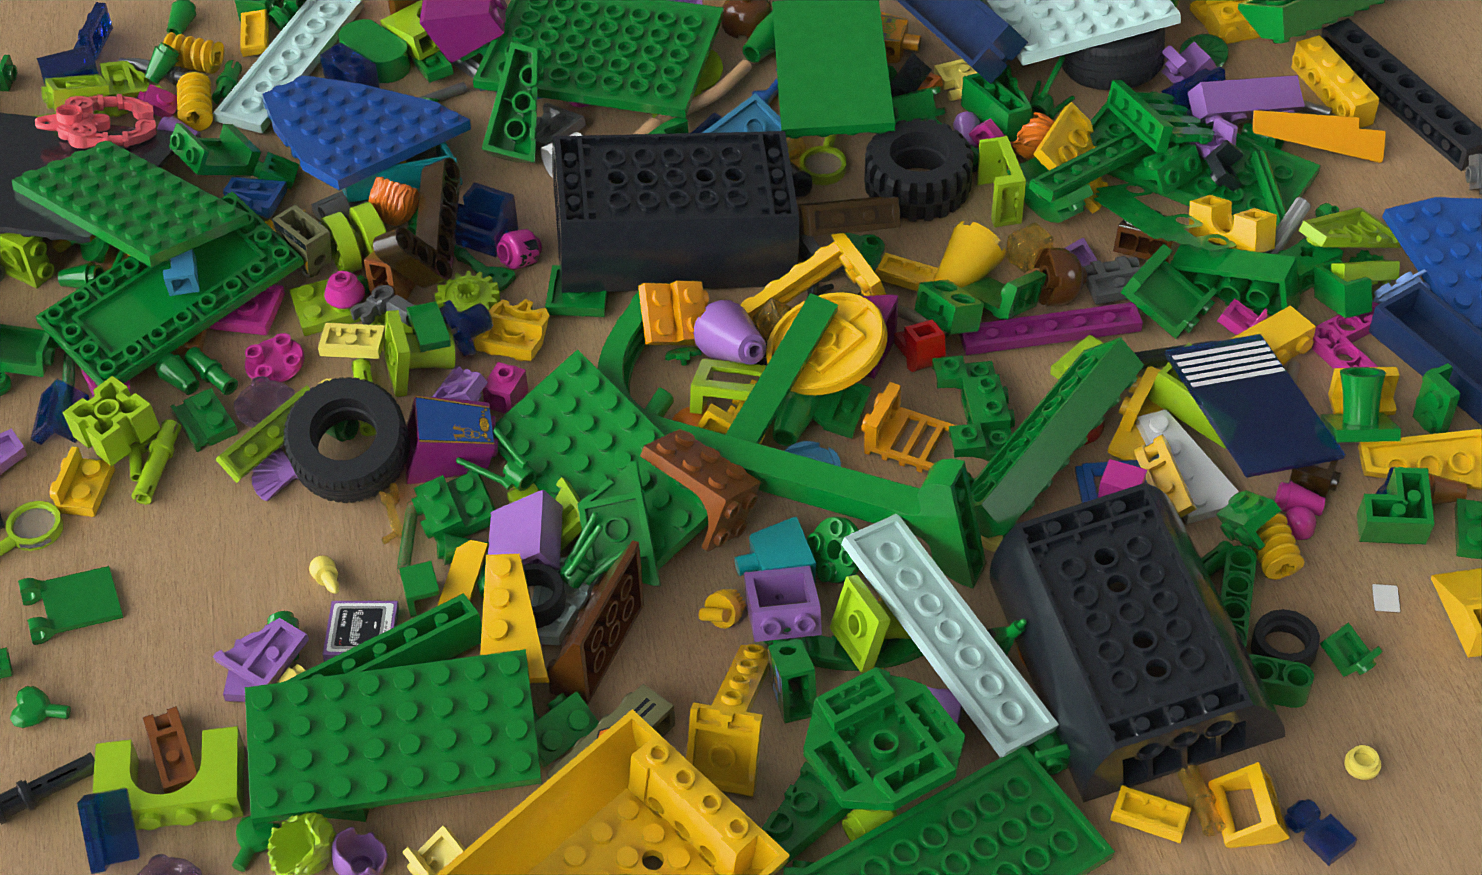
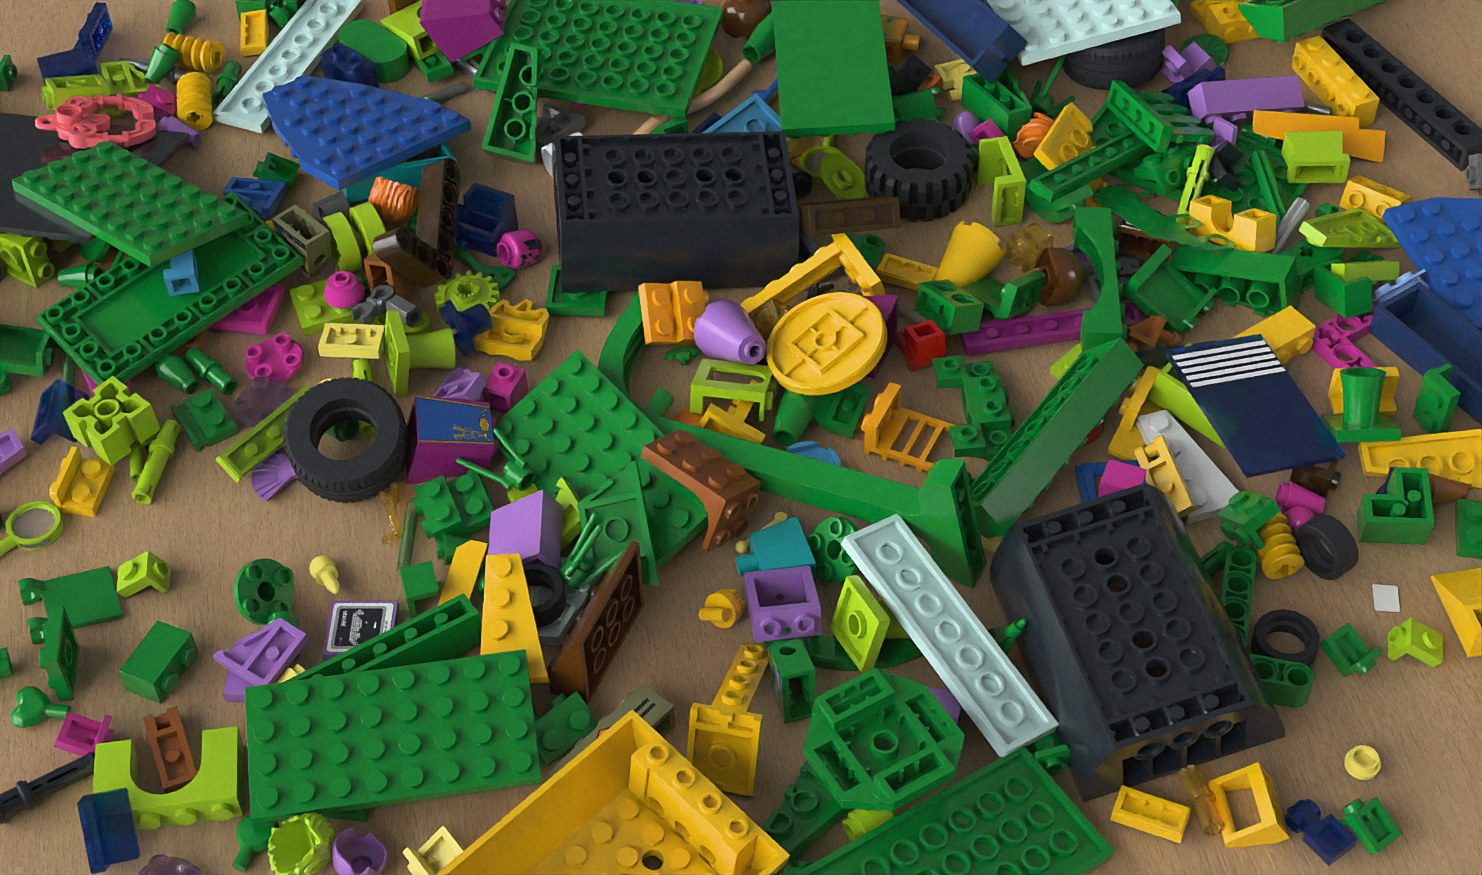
green panel [169,123,261,176] -> none
green slope [406,301,451,352] -> none
green tile [726,293,838,444] -> none
dark pink plate [1217,299,1267,335] -> none
none -> green plate [39,605,80,702]
none -> dark pink bracket [54,712,114,759]
none -> lime bracket [116,551,171,598]
none -> green brick [119,620,198,704]
none -> green plate [233,558,295,625]
none -> light yellow hinge [735,512,787,553]
none -> lime dish [820,153,866,200]
none -> green arch [1072,206,1127,352]
none -> dark orange piece [1126,314,1182,352]
none -> lime pin [1176,144,1215,231]
none -> lime hips [1281,131,1350,183]
none -> black tyre [1294,514,1359,580]
none -> green bracket [1335,797,1402,855]
none -> yellow bracket [1339,175,1411,226]
none -> lime bracket [1387,617,1443,668]

